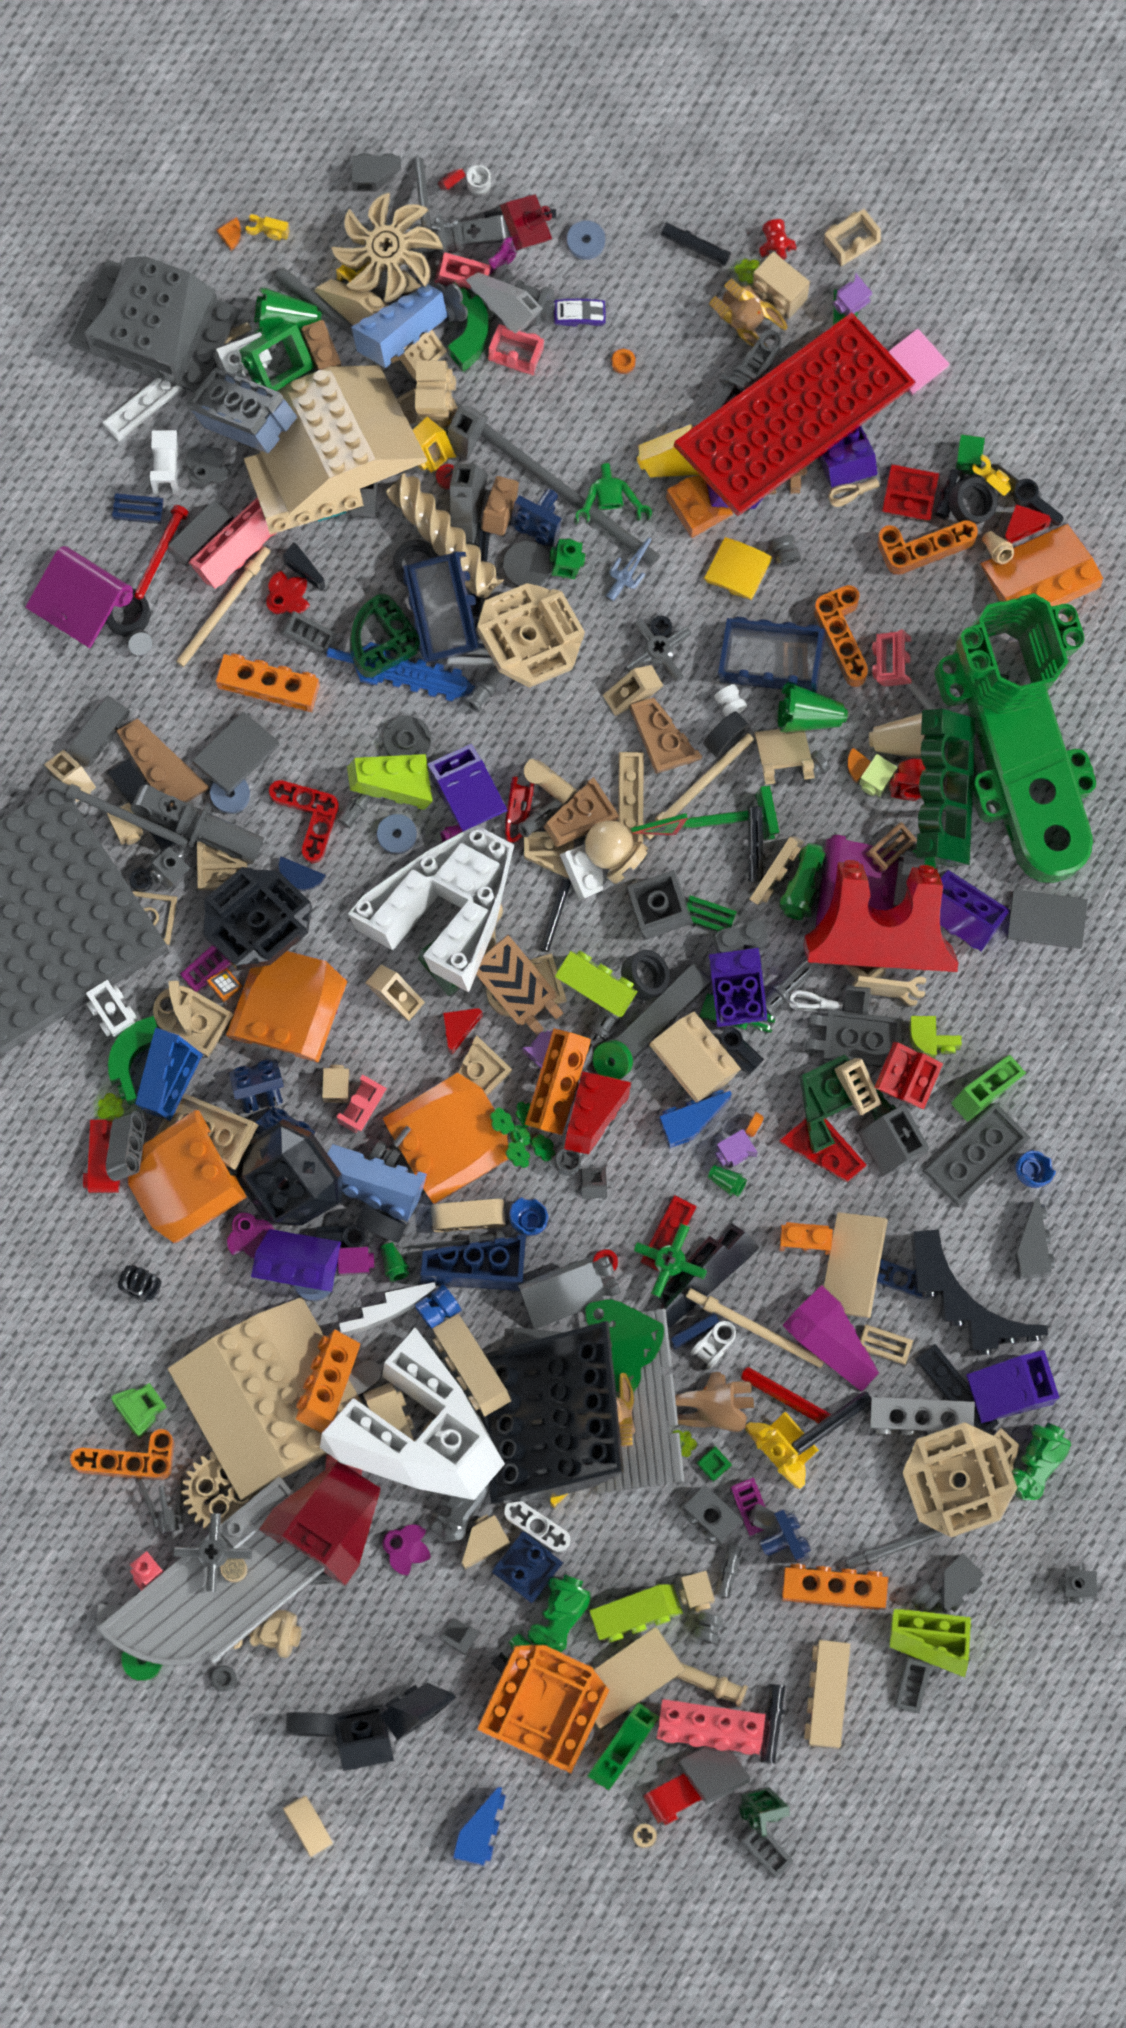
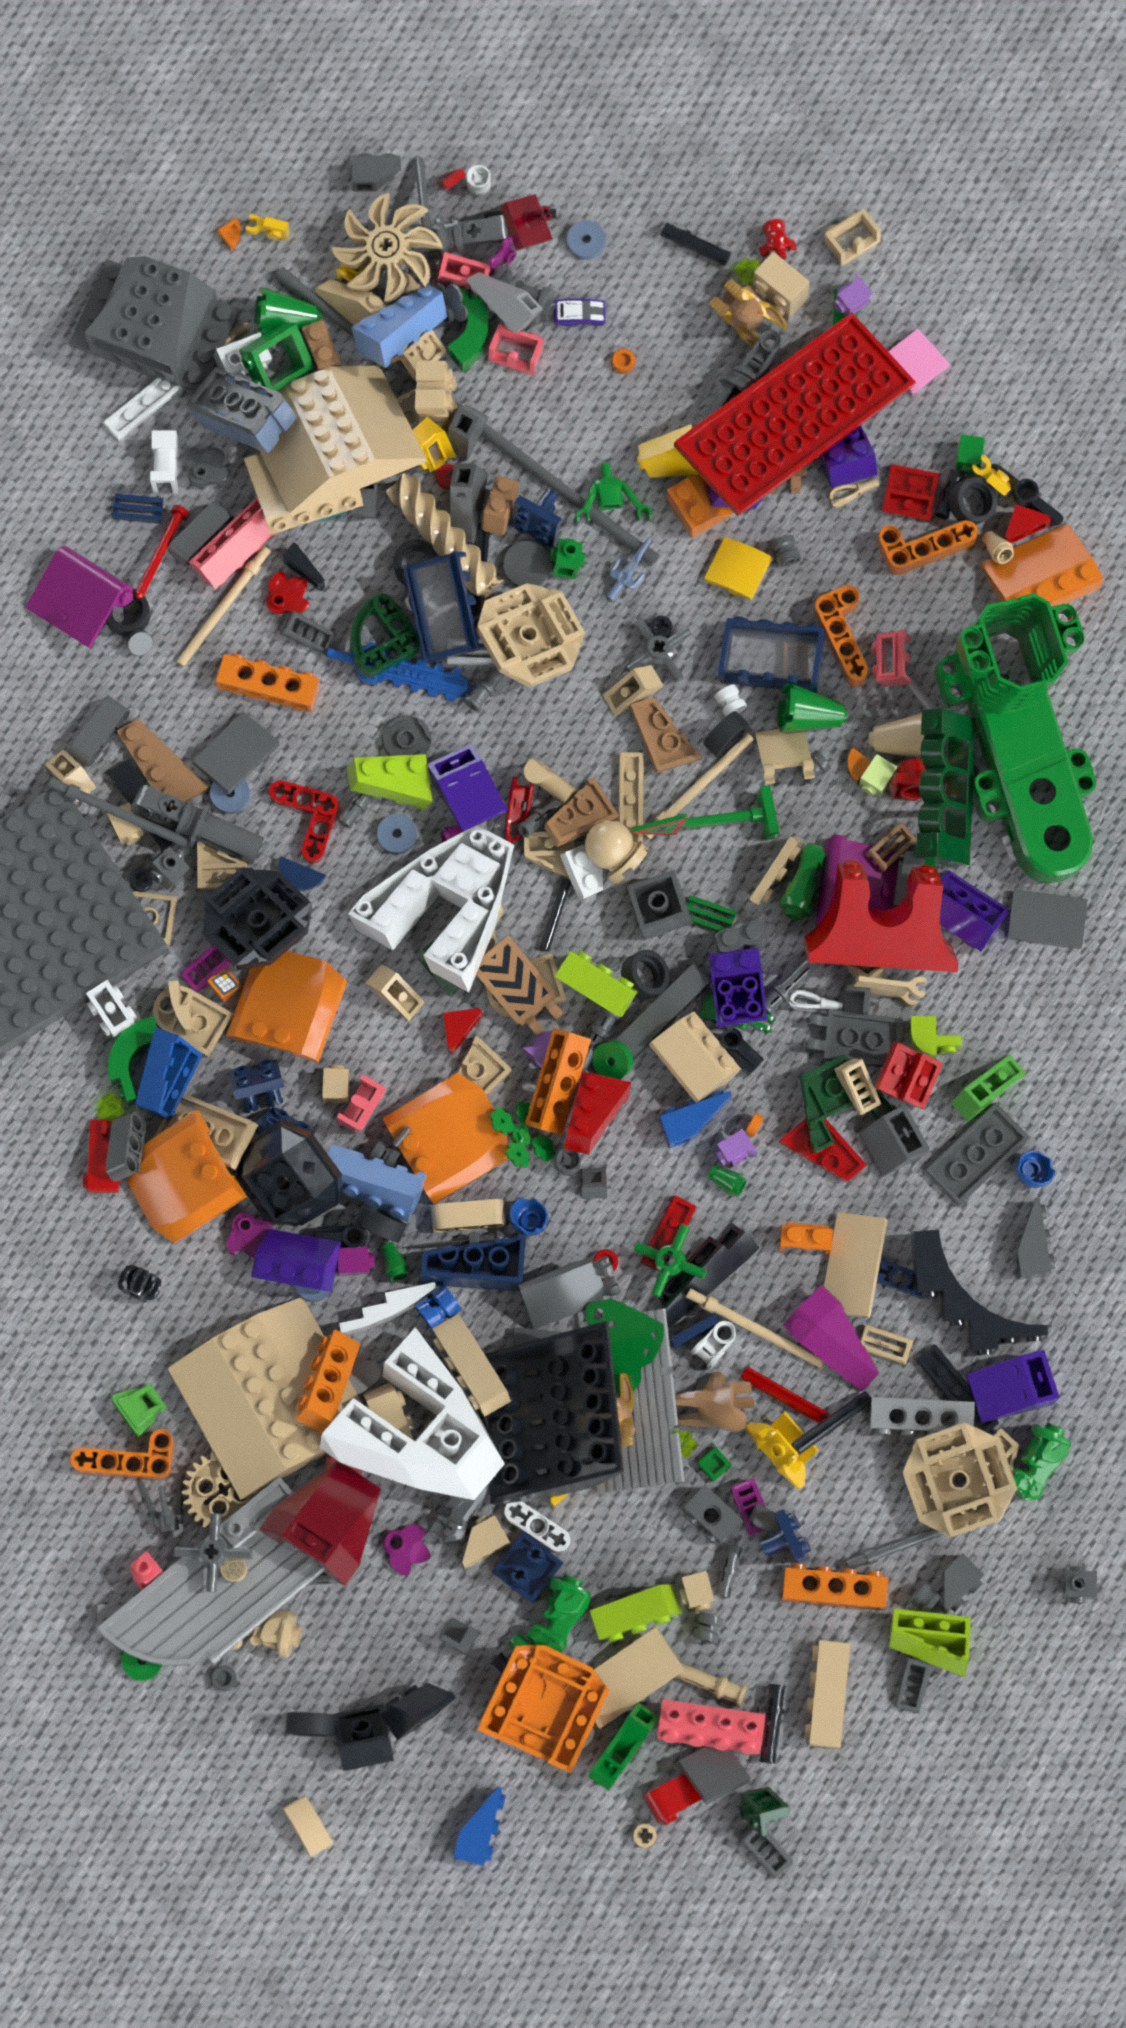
black pin [746,806,765,882] -> none

